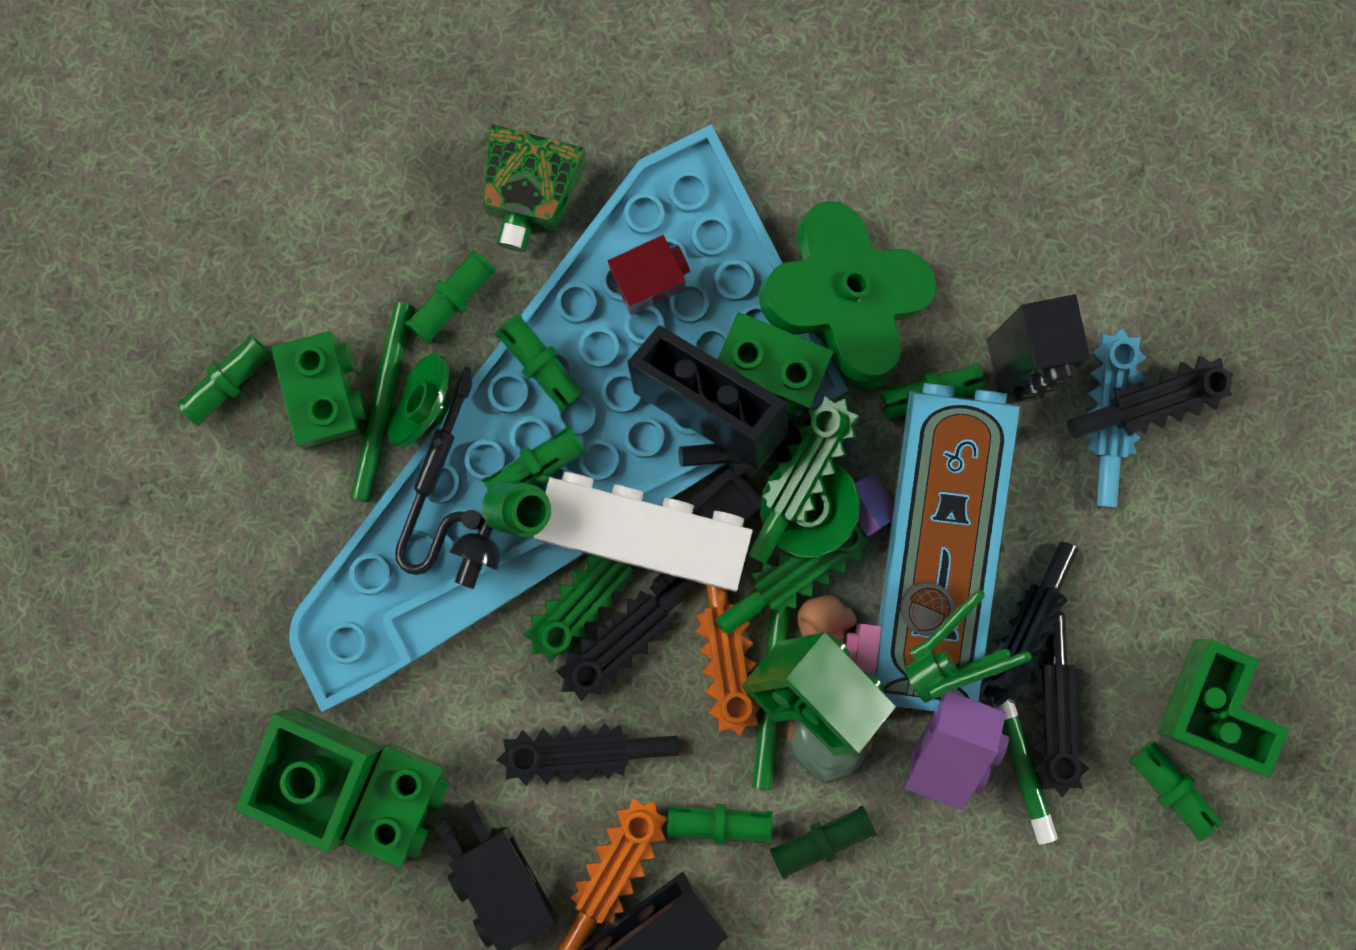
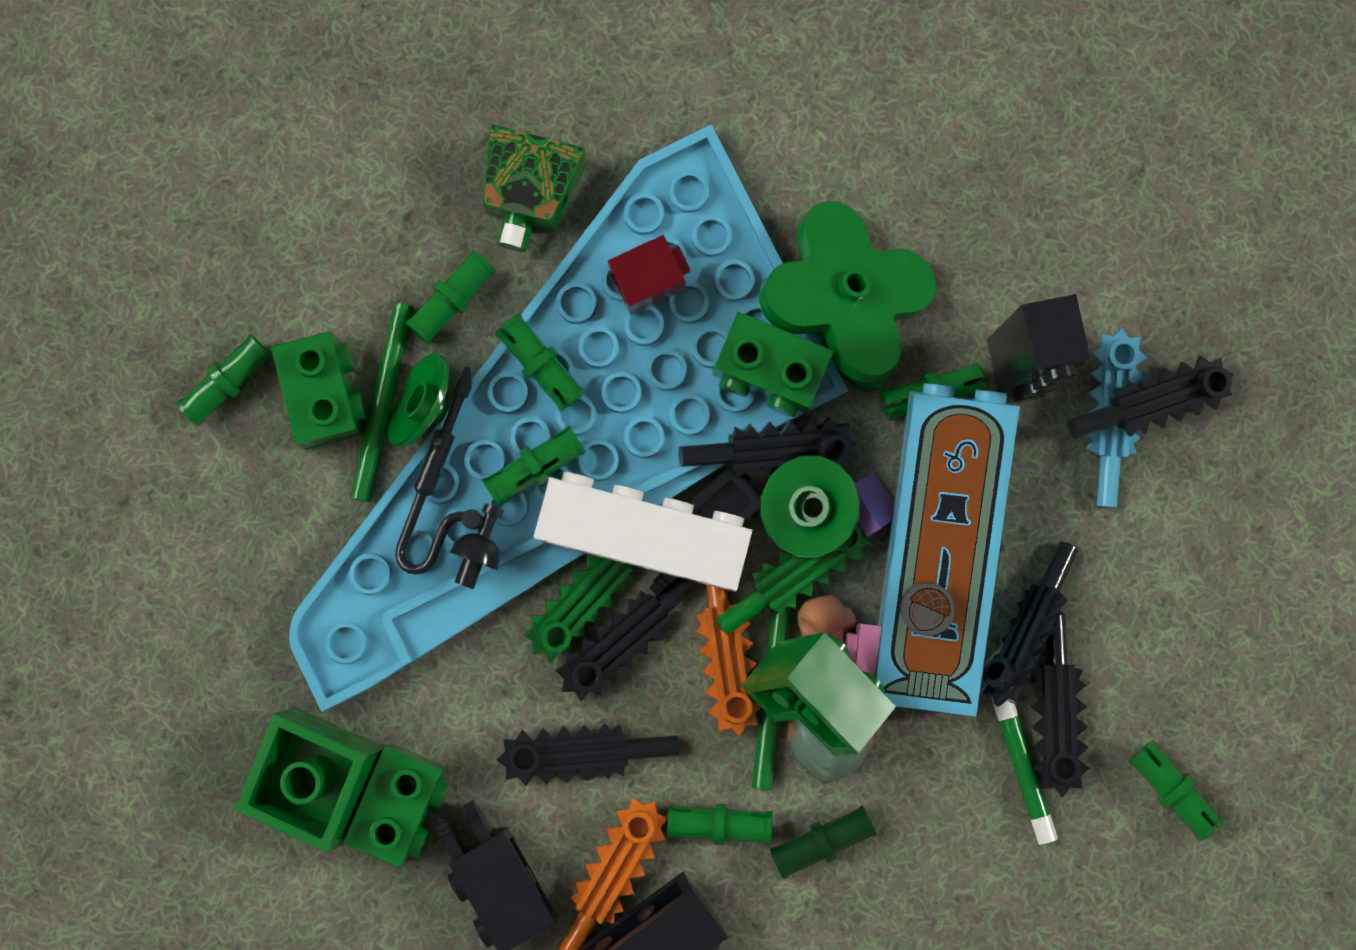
green brick [482,480,551,537] -> none
black brick [627,325,789,470] -> none
green piece [748,396,860,564] -> none
green plant [904,590,1032,703] -> none
medium lavender brick [904,691,1009,810] -> none
green brick [1156,639,1289,778] -> none

